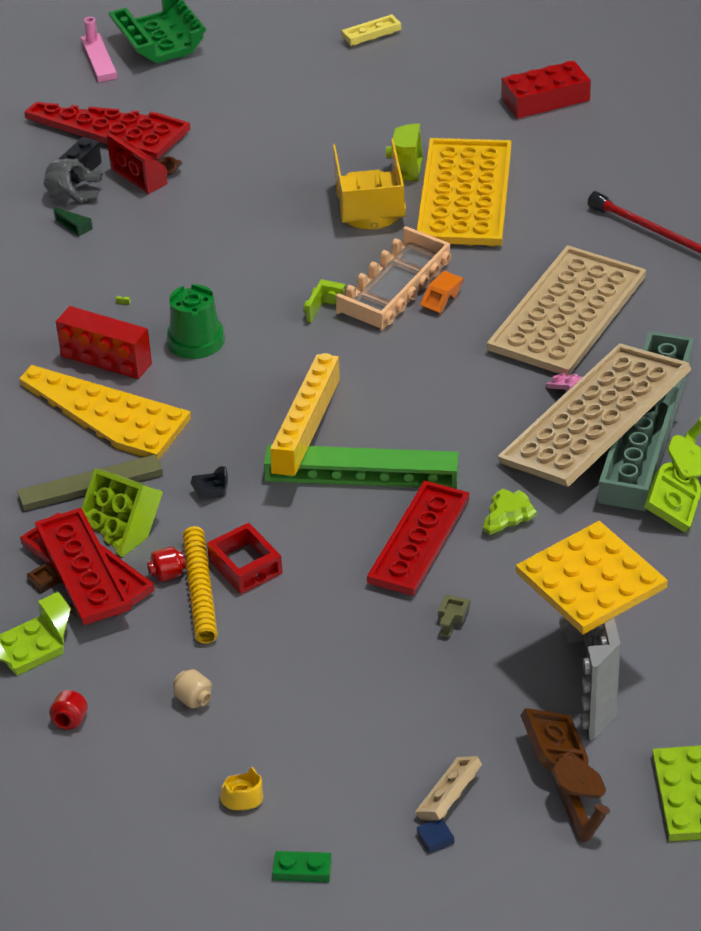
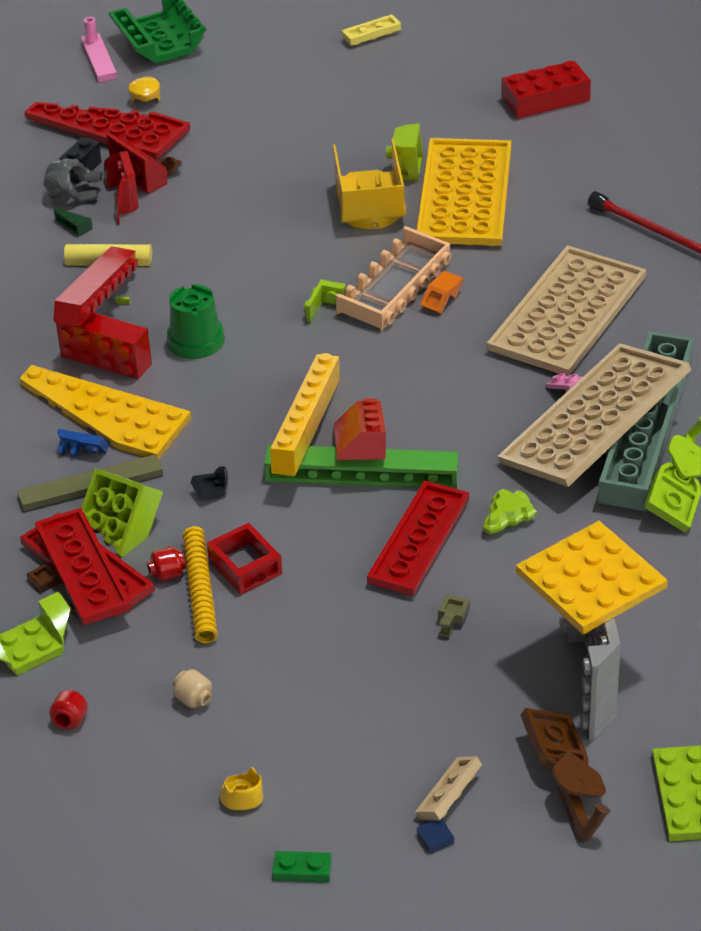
none -> red brick [53,246,138,327]
none -> blue plate [57,429,109,457]
none -> light yellow brick [64,244,153,266]
none -> red piece [103,151,139,224]
none -> yellow hair [128,77,160,103]
none -> red slope [334,398,386,460]

